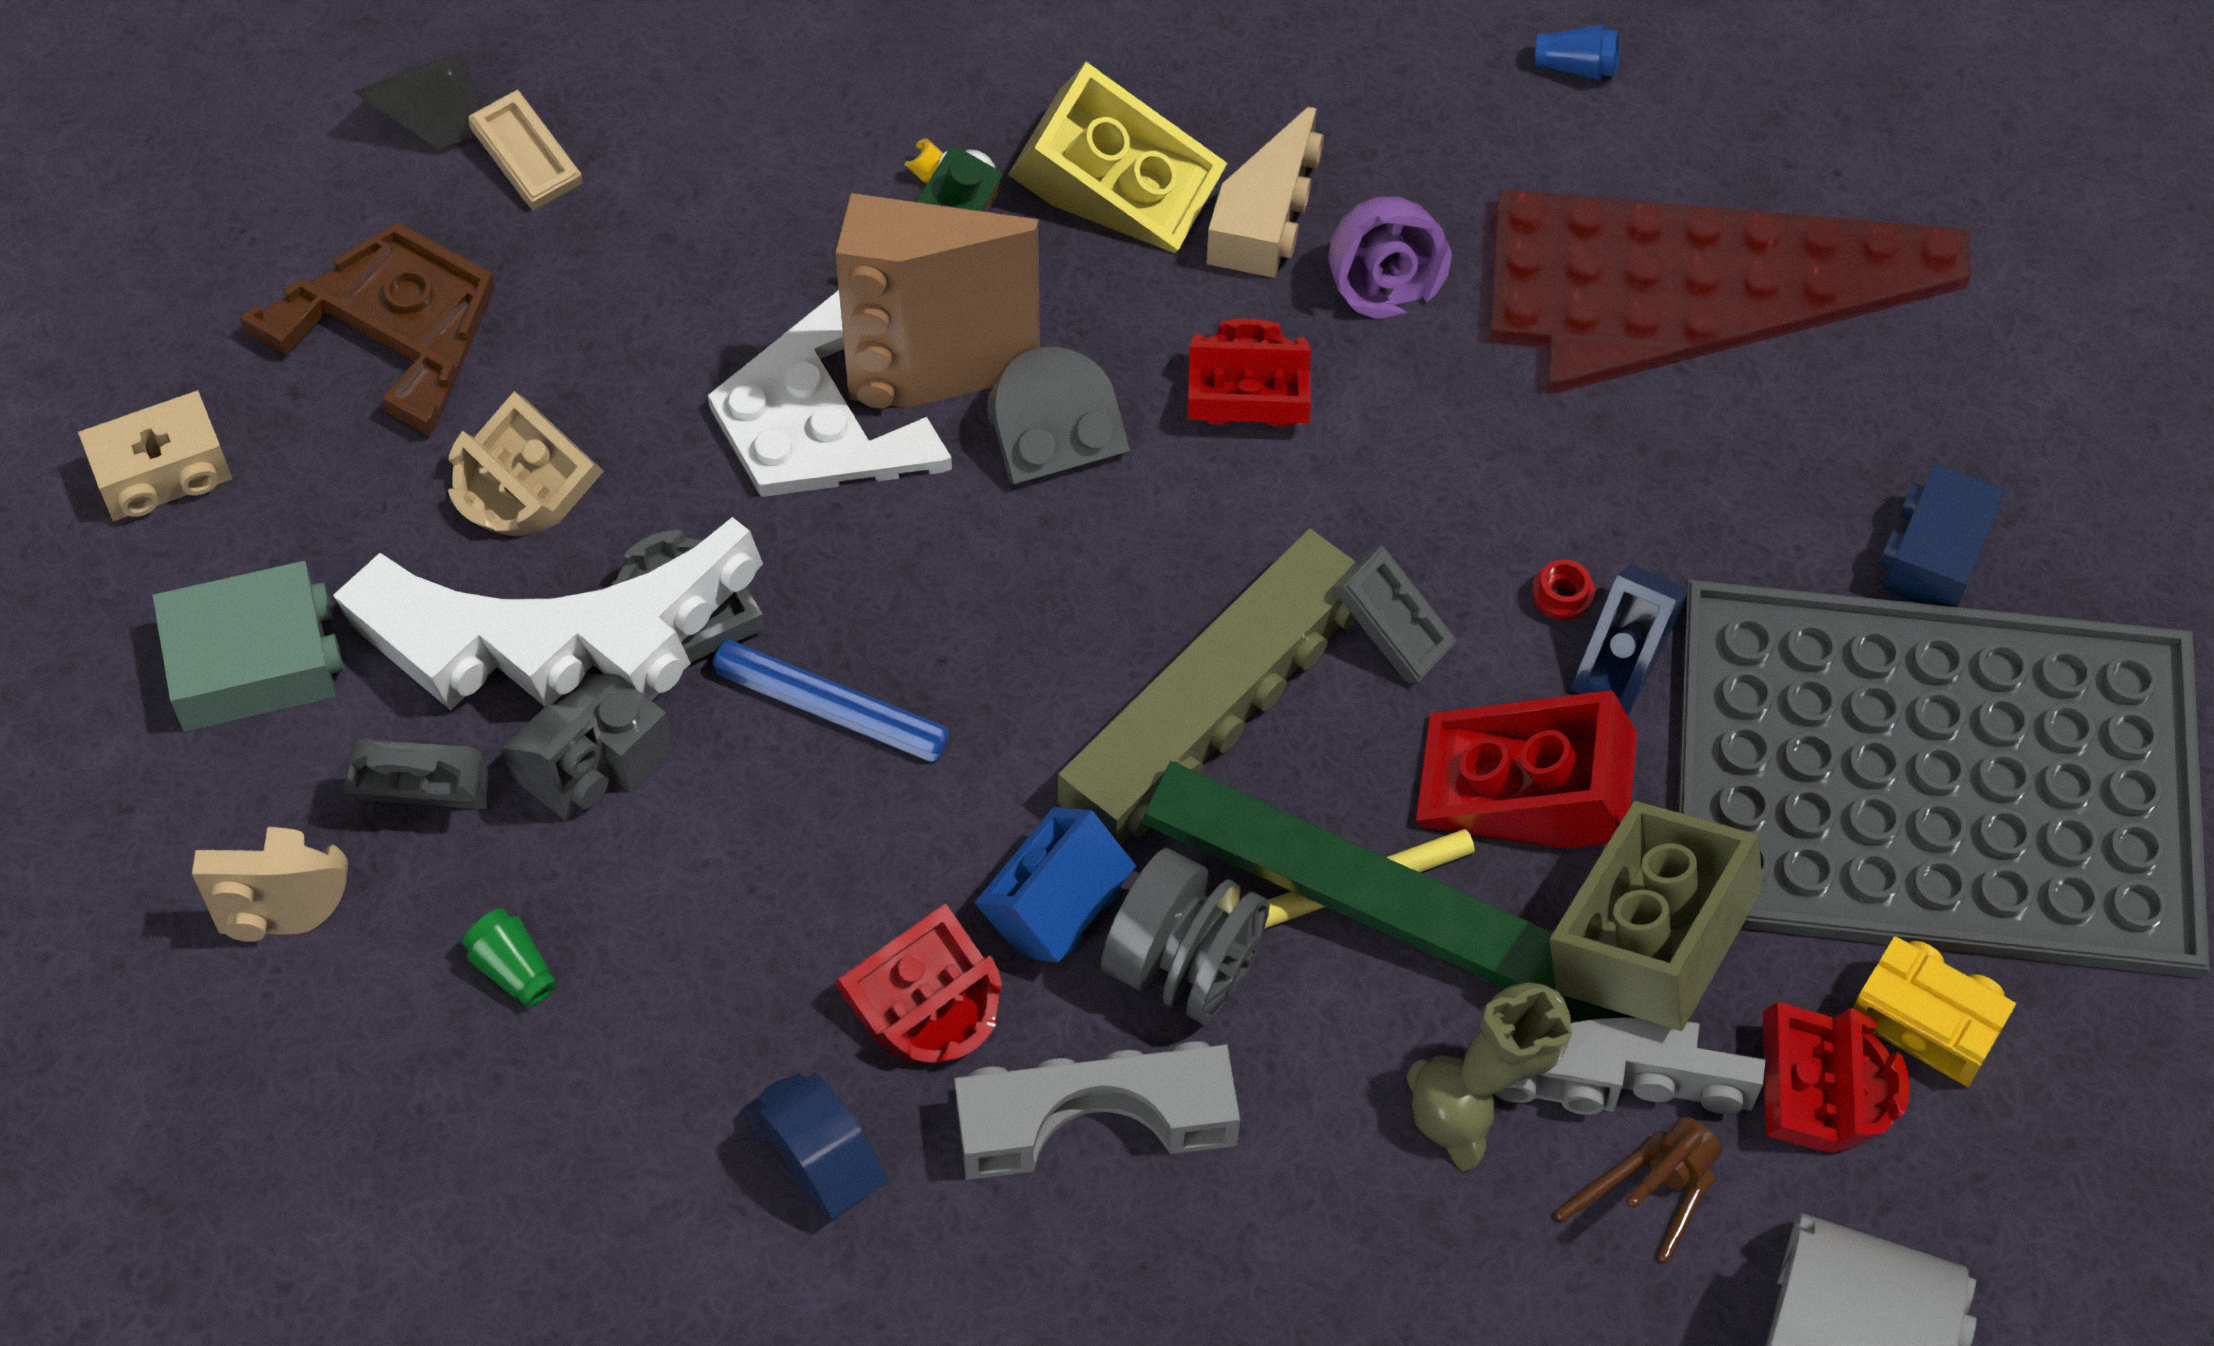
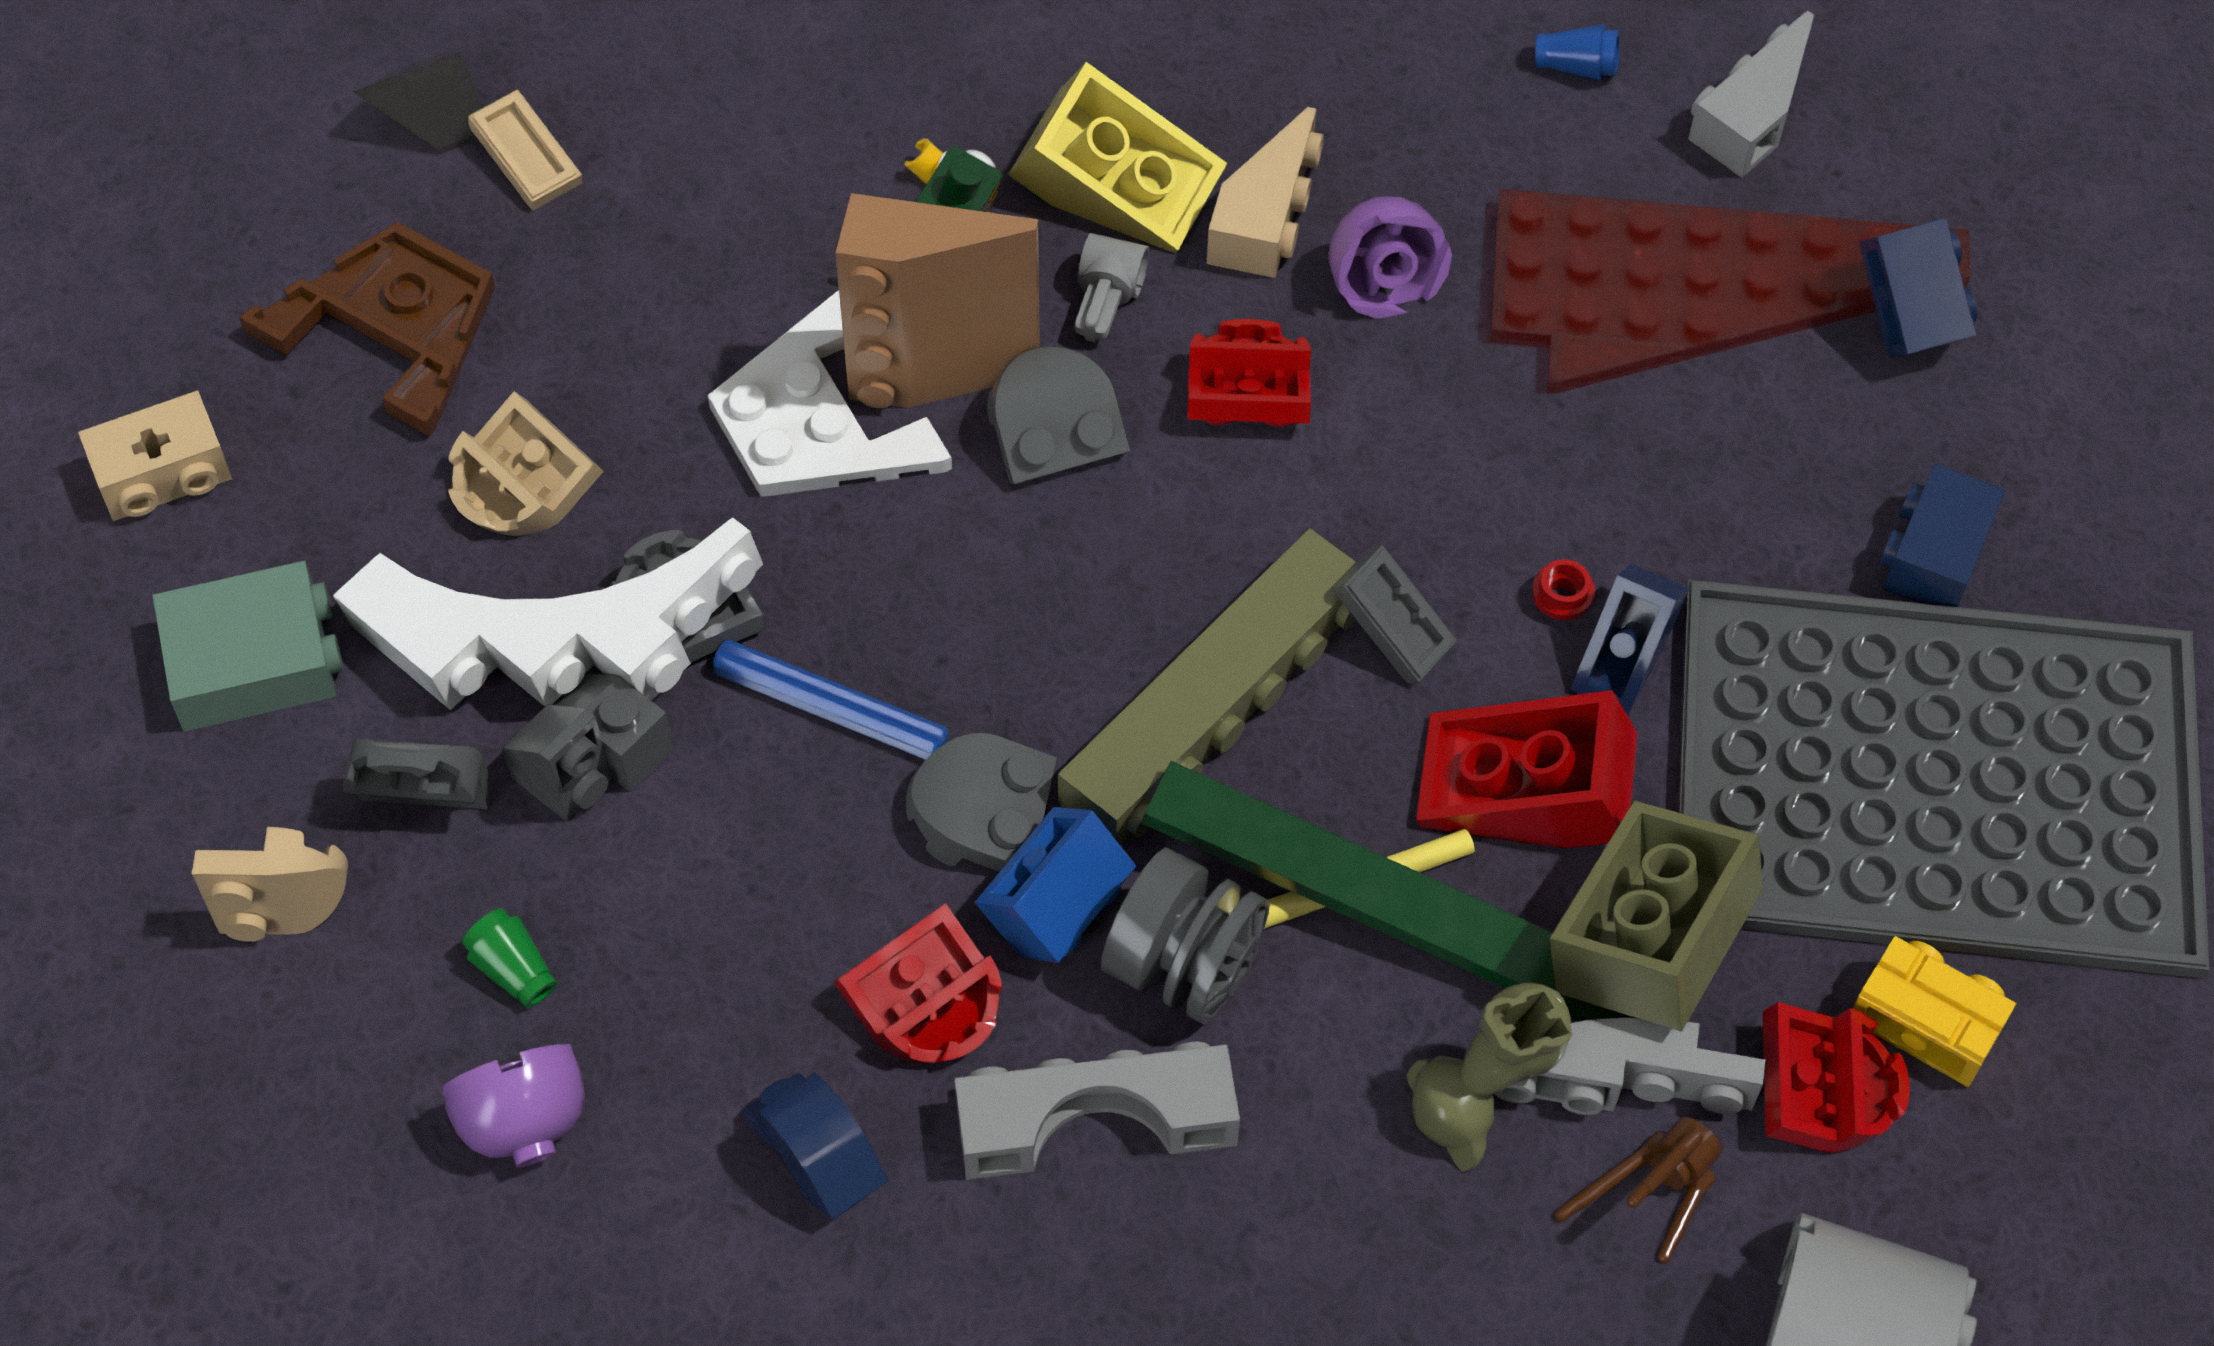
none -> medium lavender cylinder [442,1044,585,1167]
none -> dark grey slope [906,733,1057,872]
none -> light grey axle [1074,233,1149,342]
none -> light grey slope [1689,10,1814,178]
none -> dark blue brick [1859,218,1977,357]

